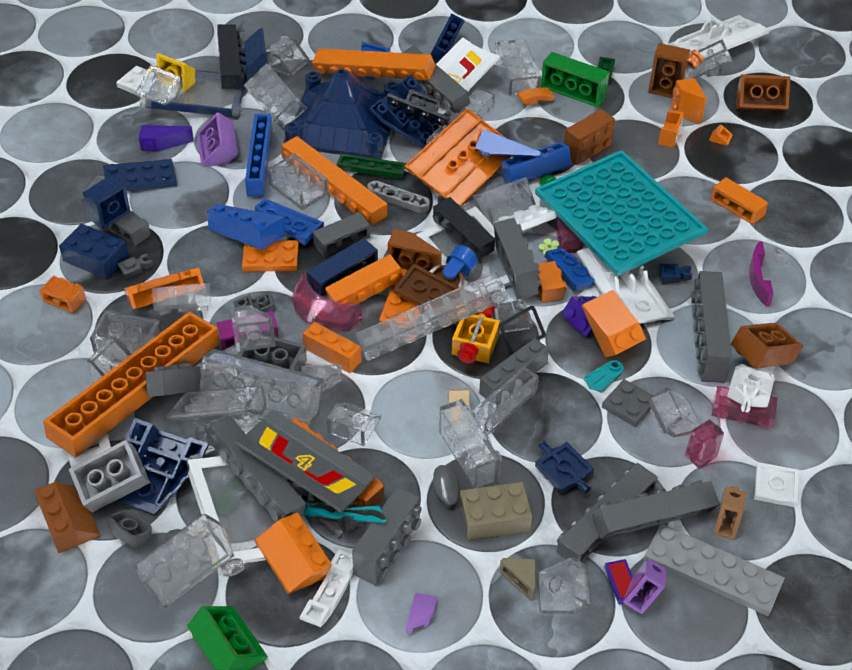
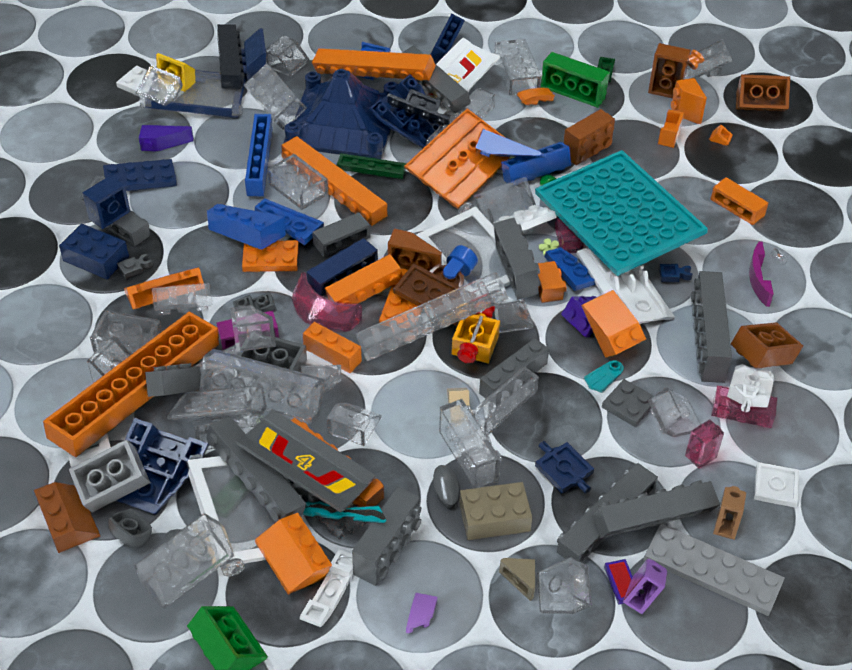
orange brick [39,276,86,313] -> none
medium lavender slope [197,112,238,167] -> none
light grey beam [368,181,430,213] -> none
black brick [433,197,495,260] -> none
black piece [499,306,546,354] -> none
white hinge [668,15,769,59] -> none

